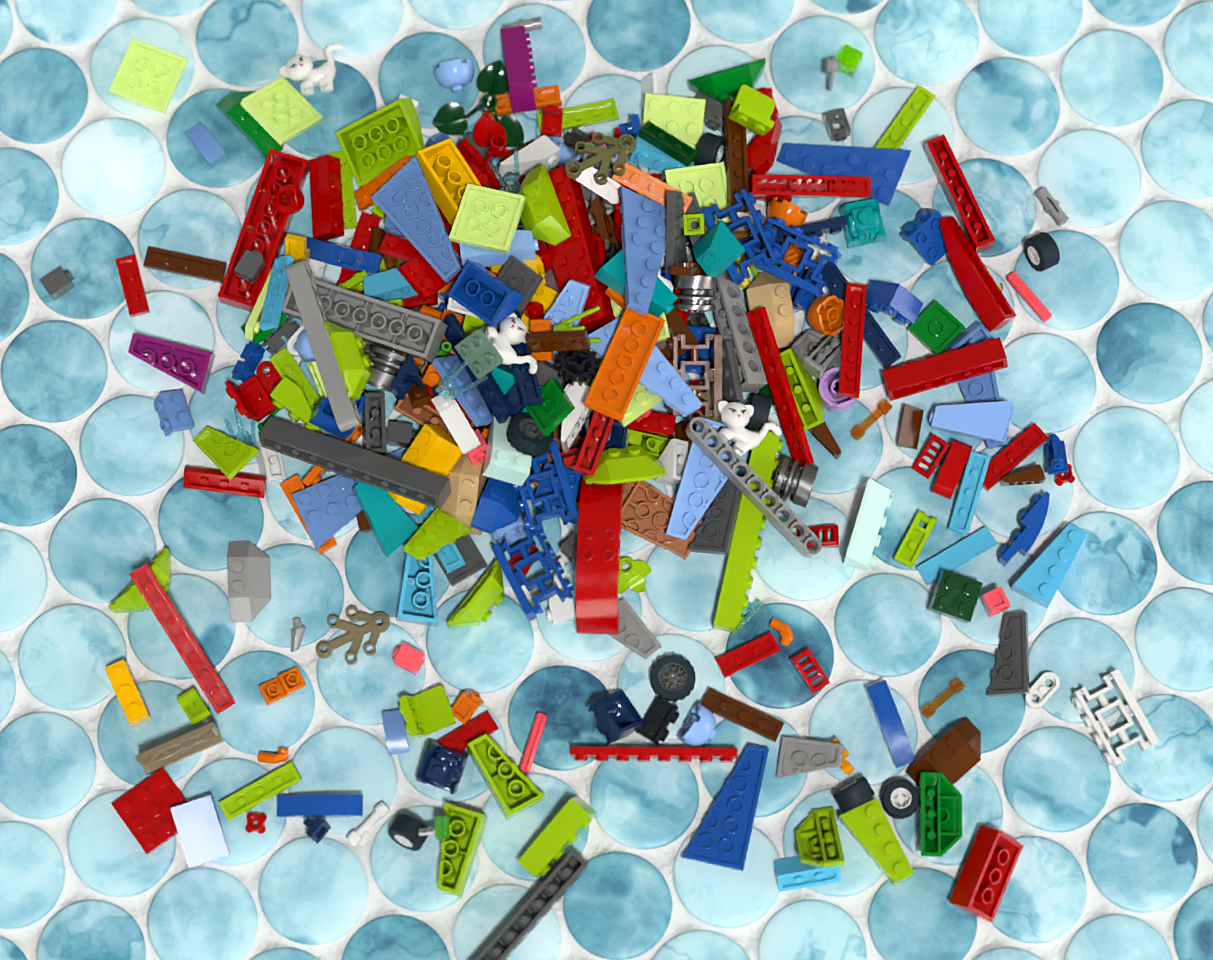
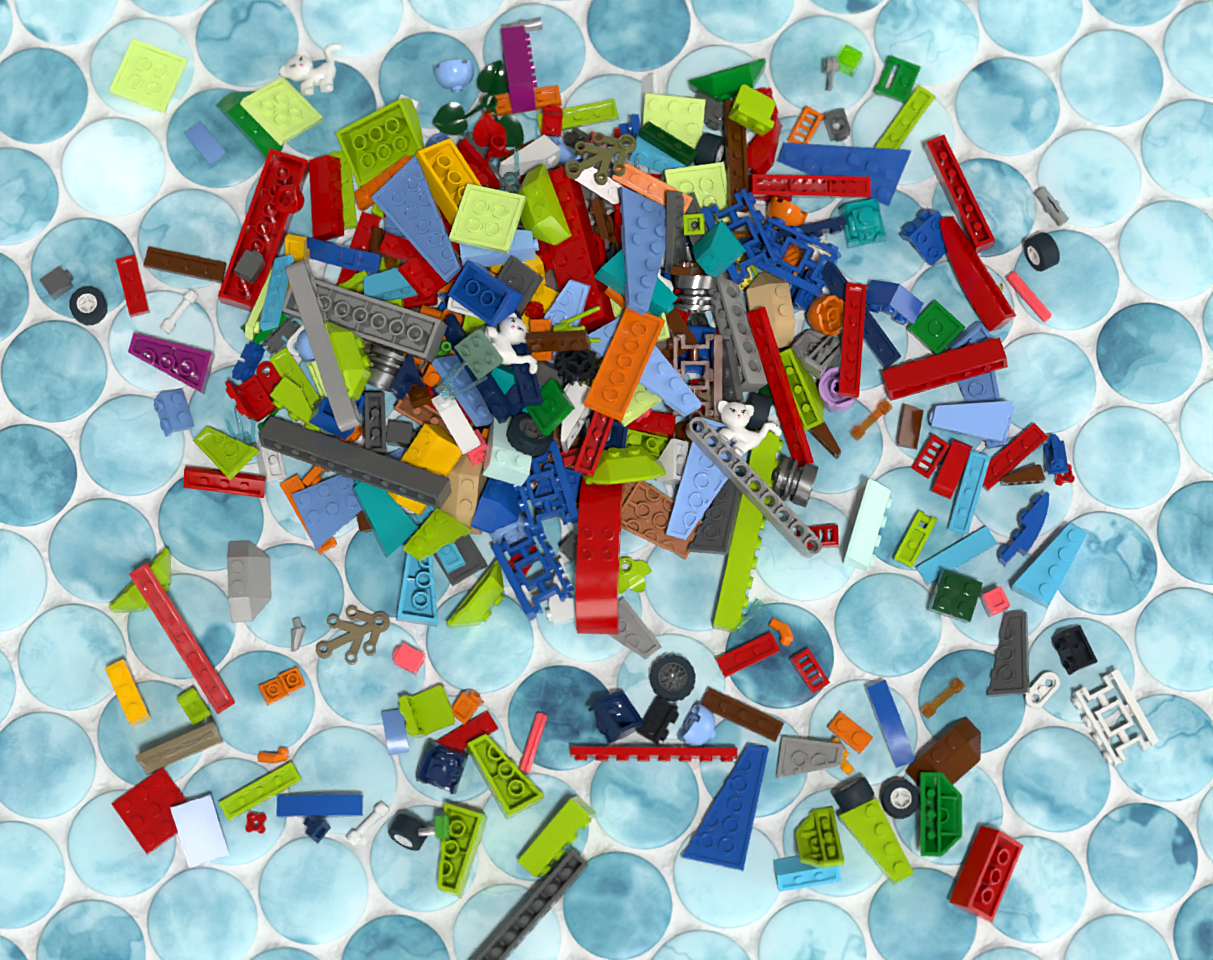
none -> black wheel [69,286,108,325]
none -> white bar [160,289,199,334]
none -> orange slope [787,105,824,144]
none -> orange plate [827,712,873,754]
none -> green plate [873,55,921,104]
none -> black bracket [1052,625,1098,675]

